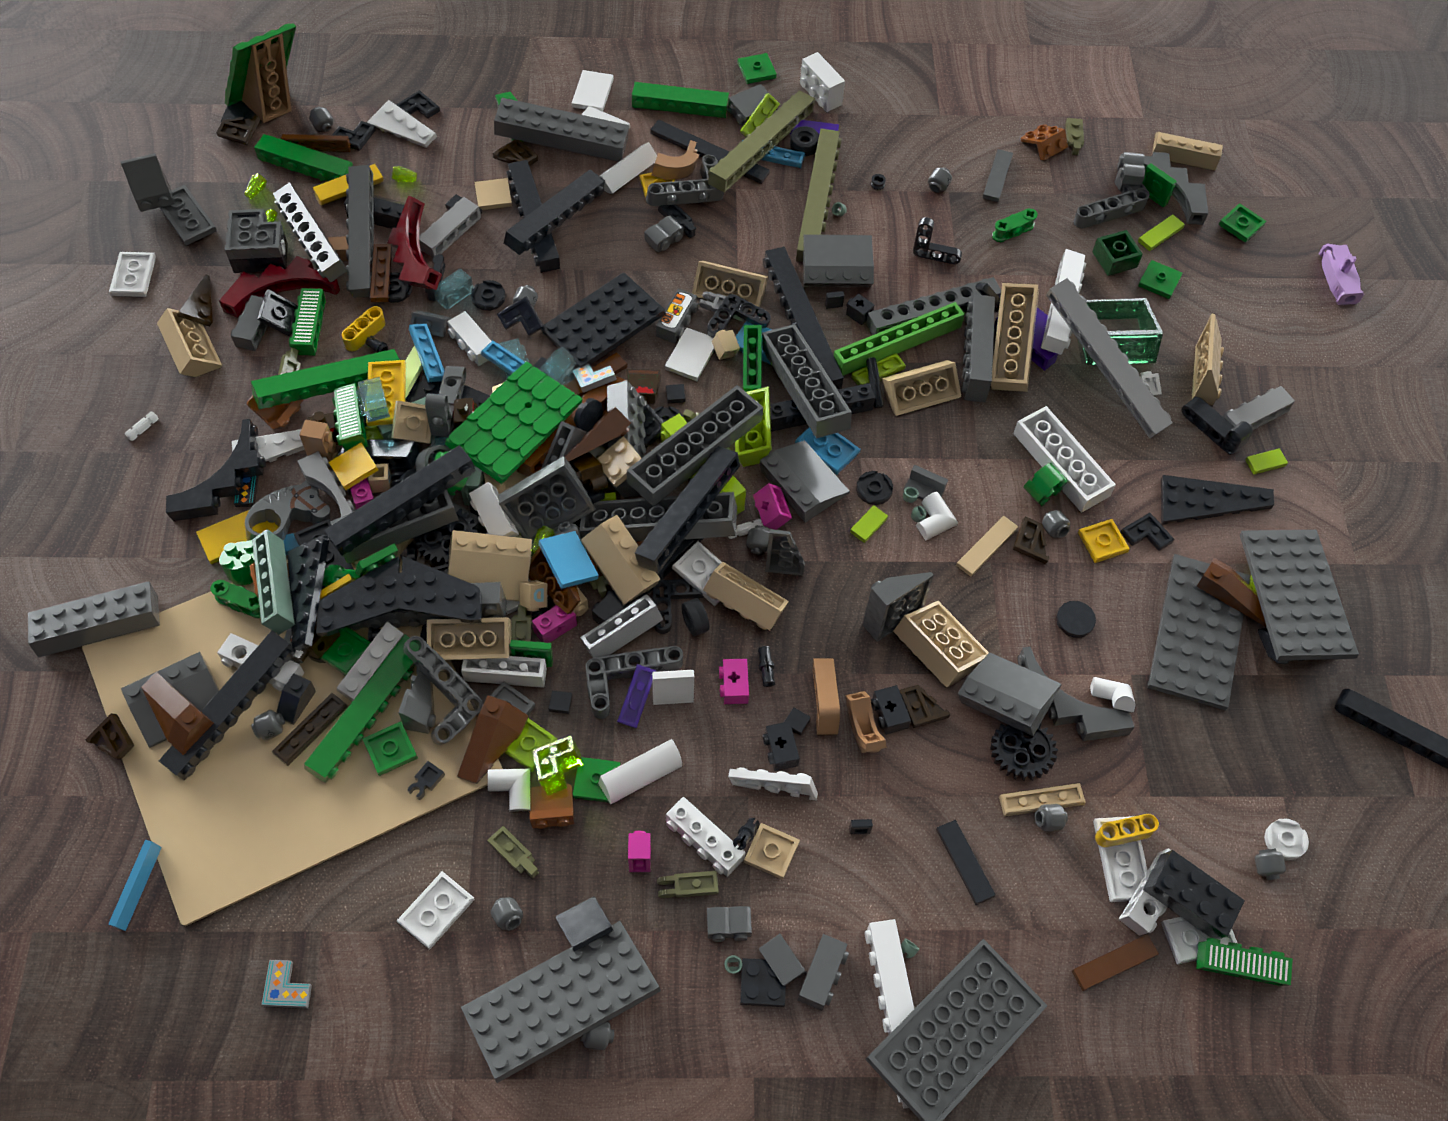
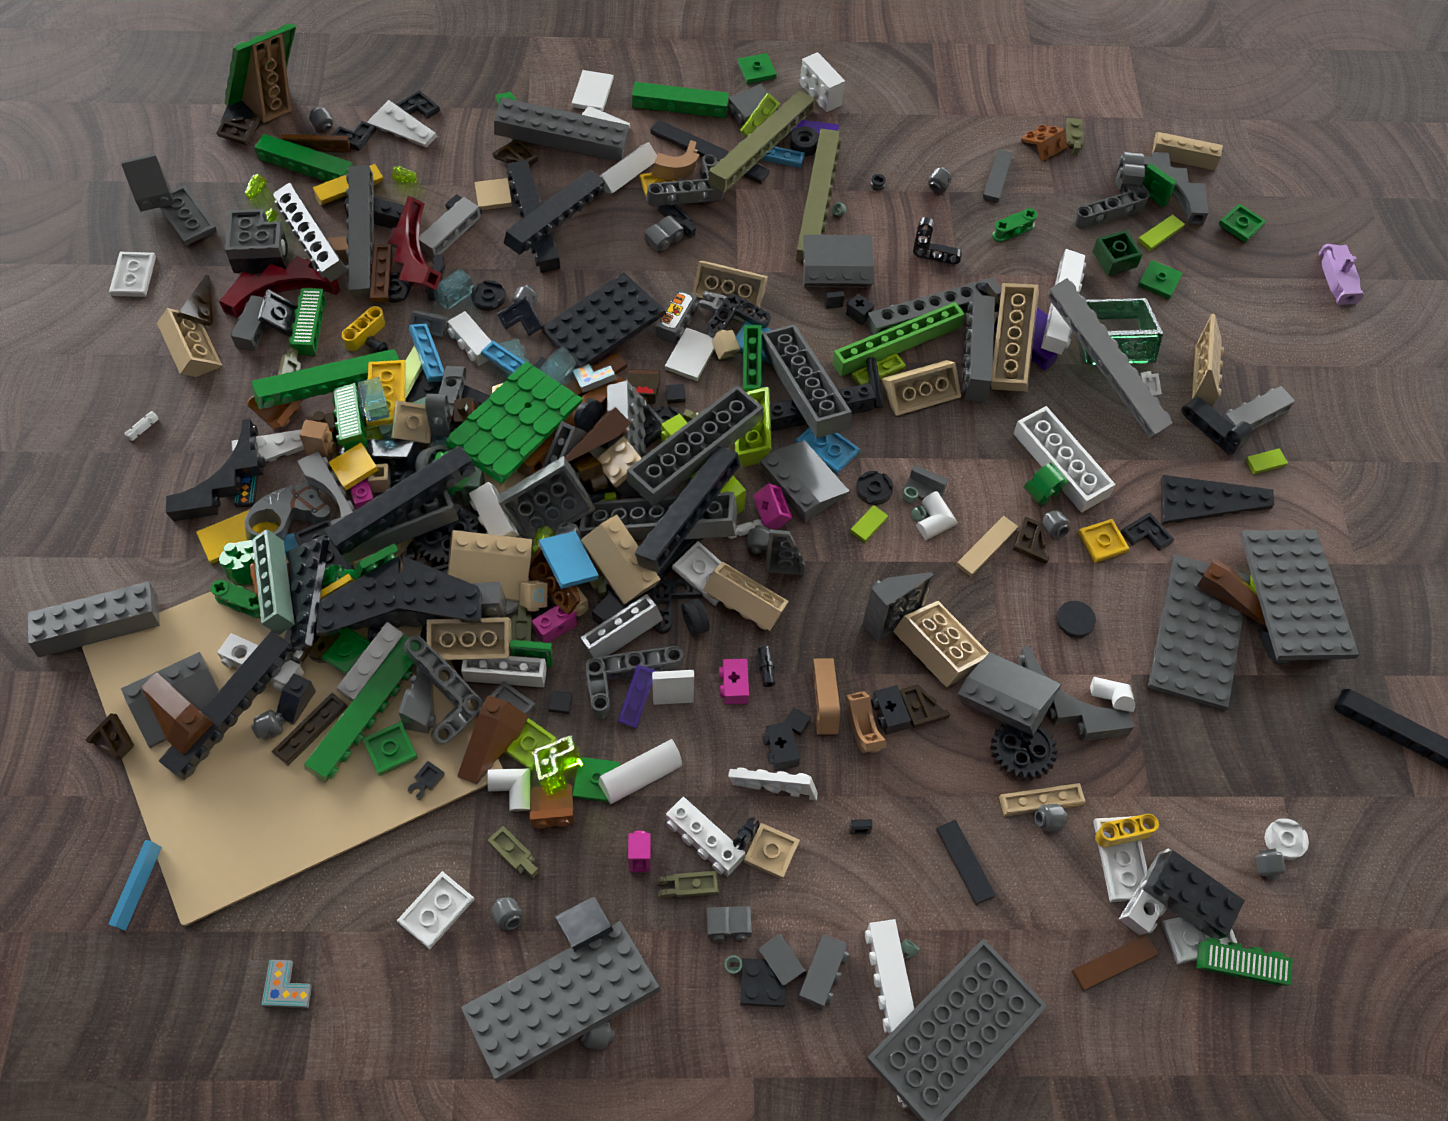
black brick [763,246,844,390] -> none

